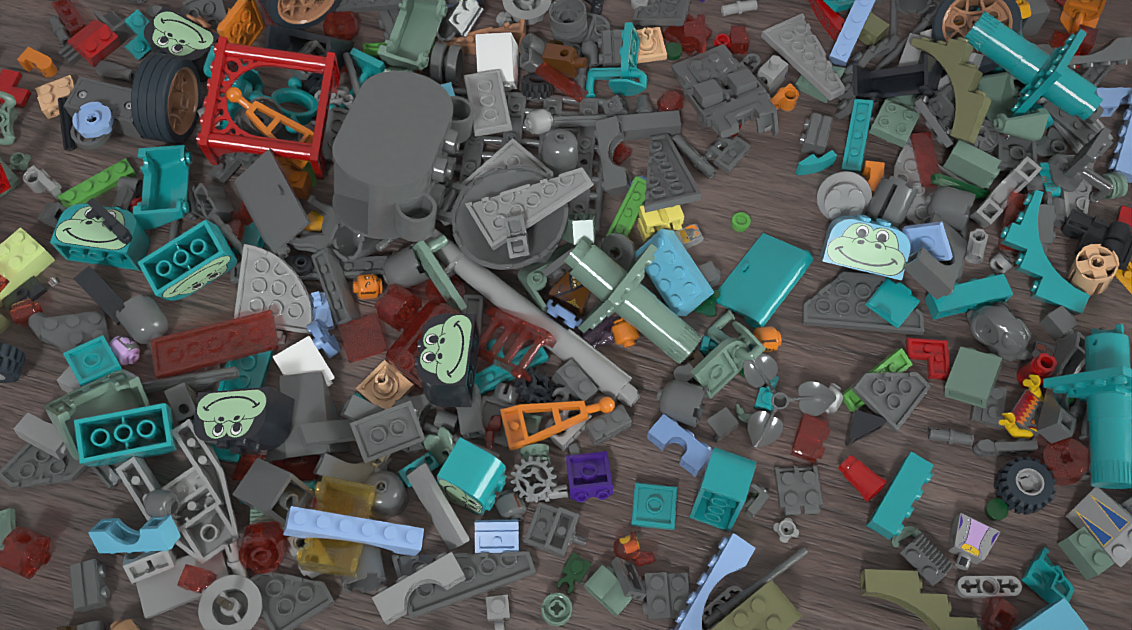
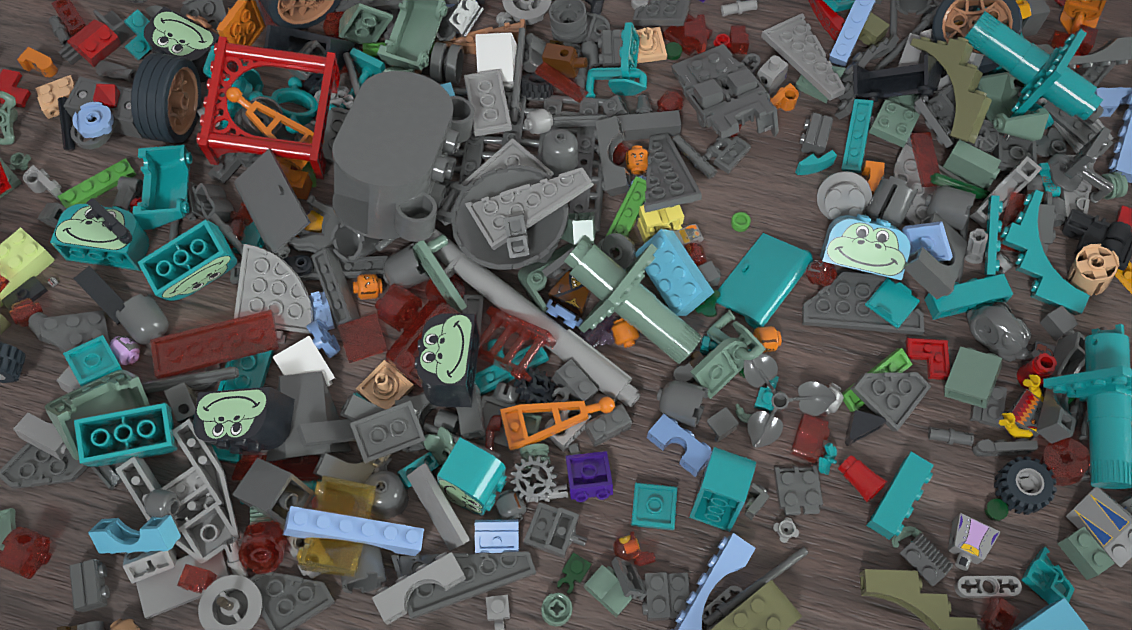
none -> red slope [93,84,120,108]
none -> sand green slope [339,3,393,45]
none -> dark grey bar [509,28,526,125]
none -> orange head [625,146,649,175]
none -> clear red head [684,243,707,267]
none -> clear red head [806,260,837,287]
none -> teal piece [819,443,837,475]
none -> teal plate [984,195,1003,276]

